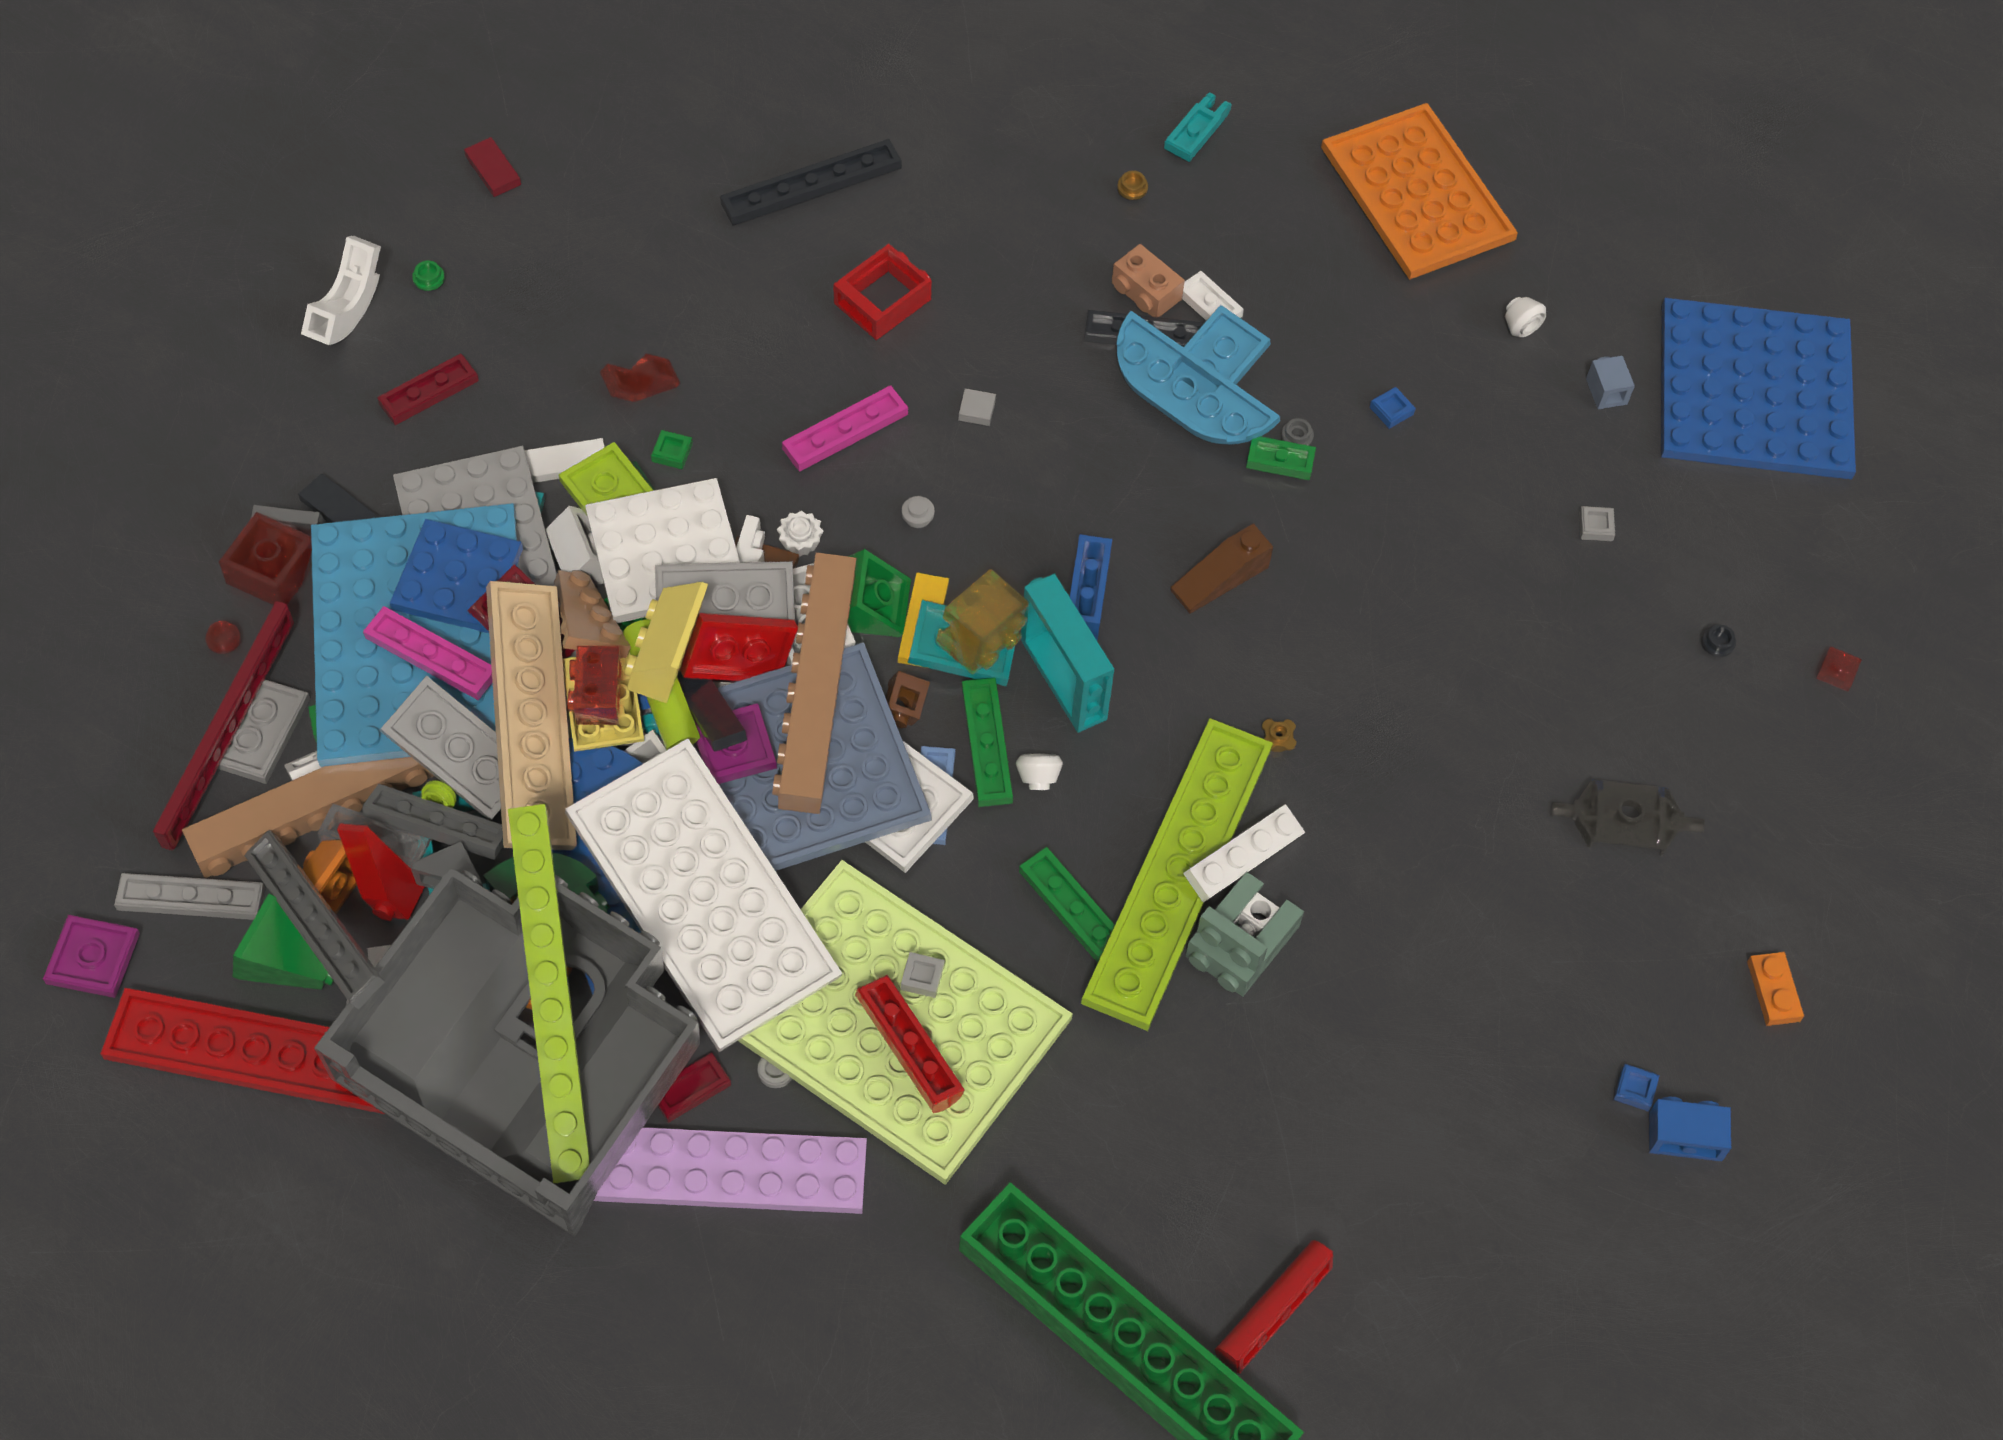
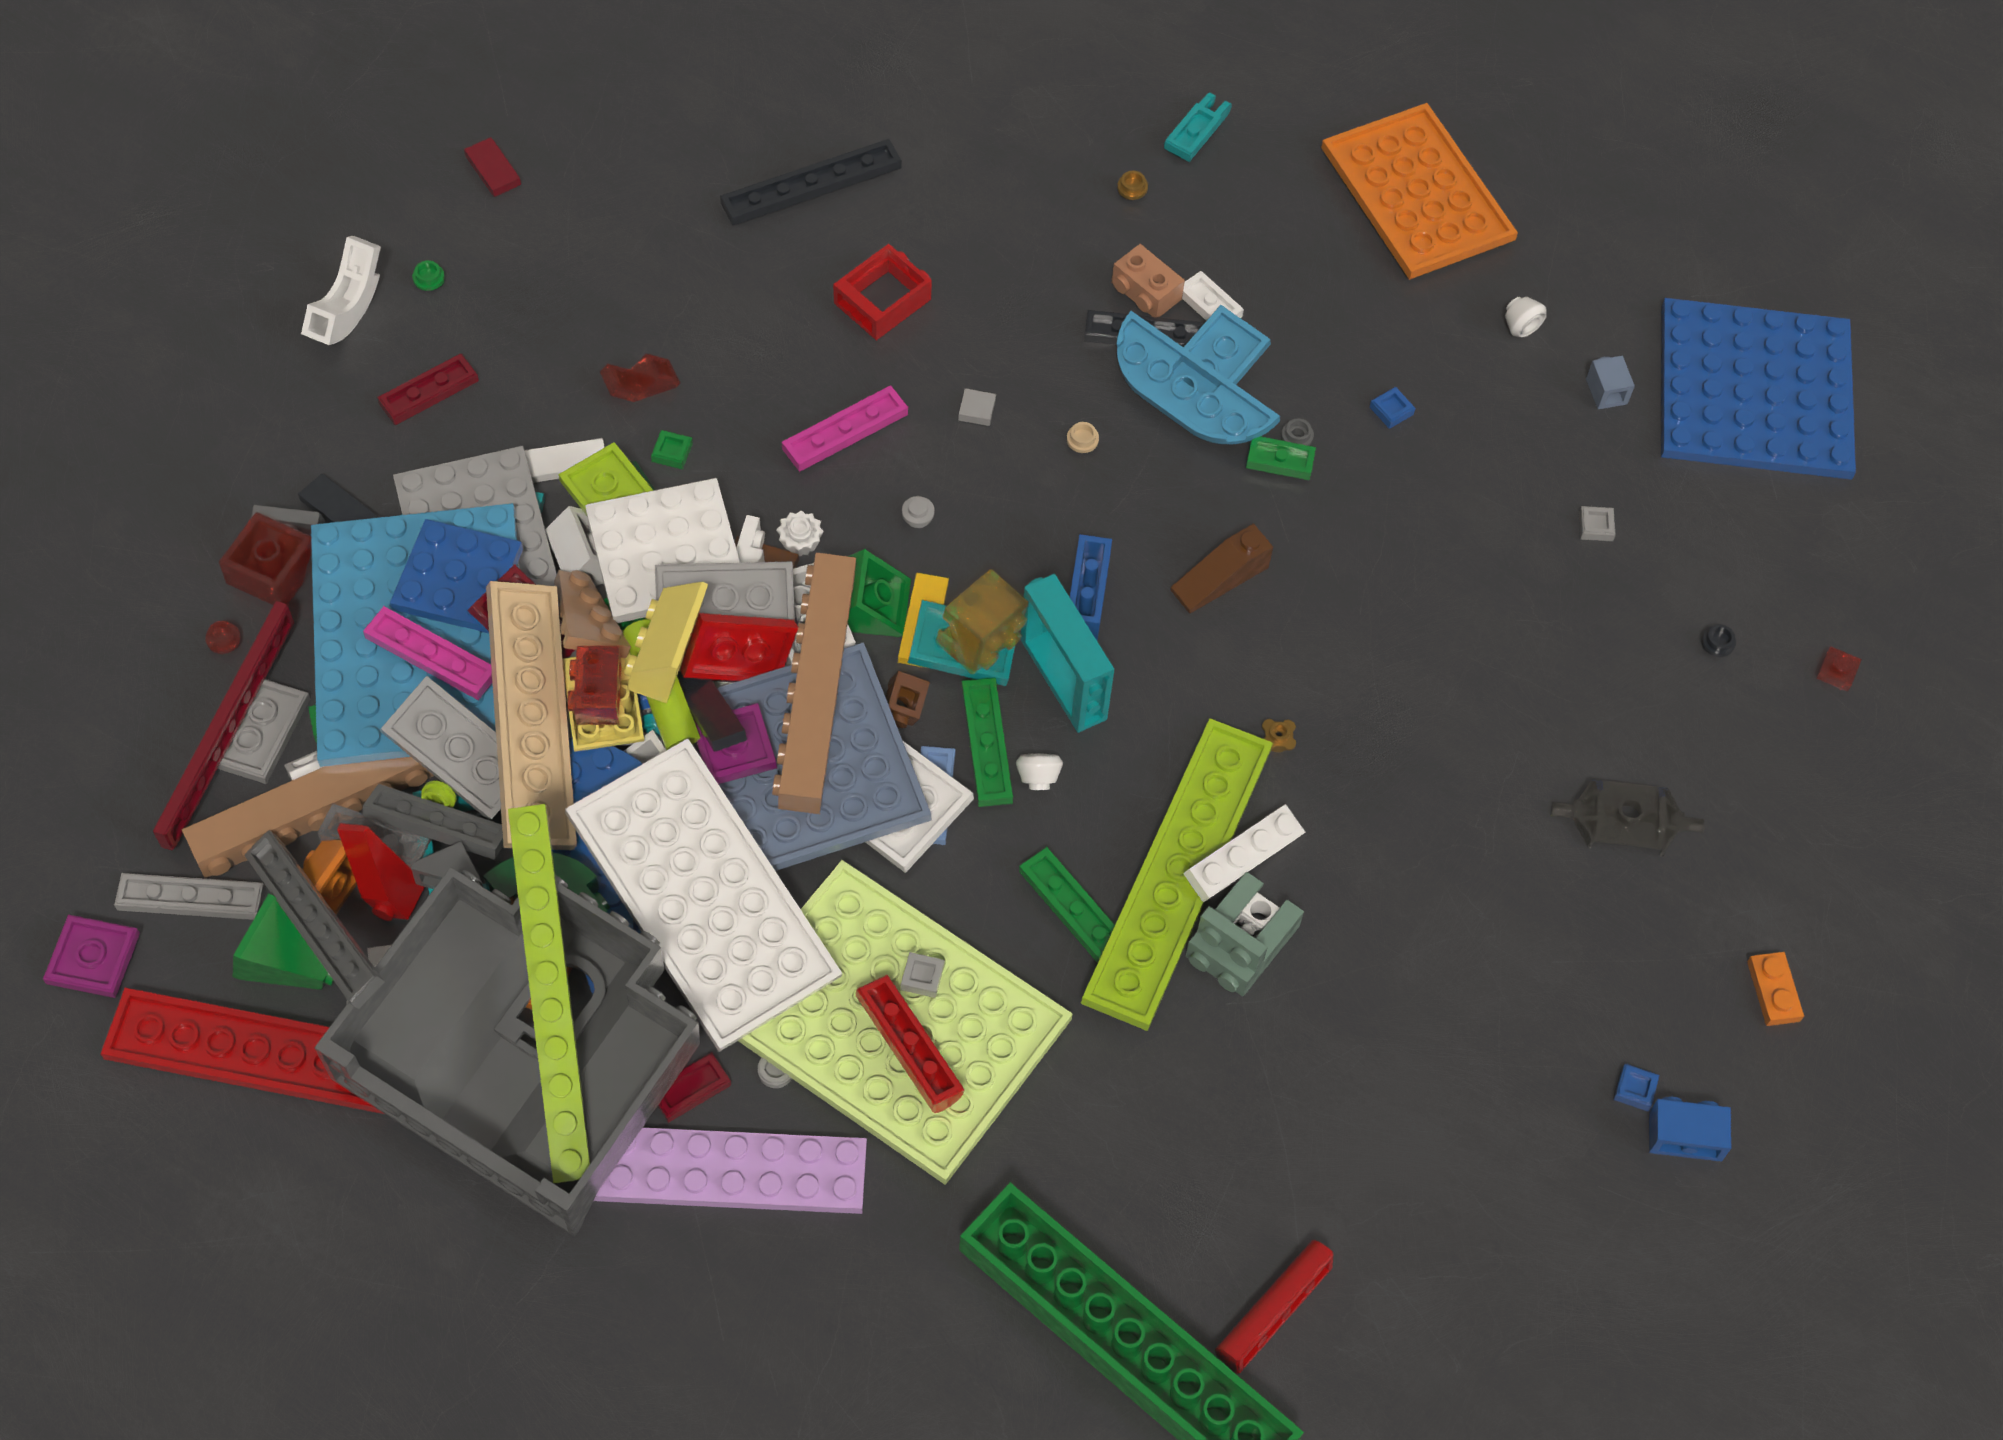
none -> tan plate [1067,422,1099,453]

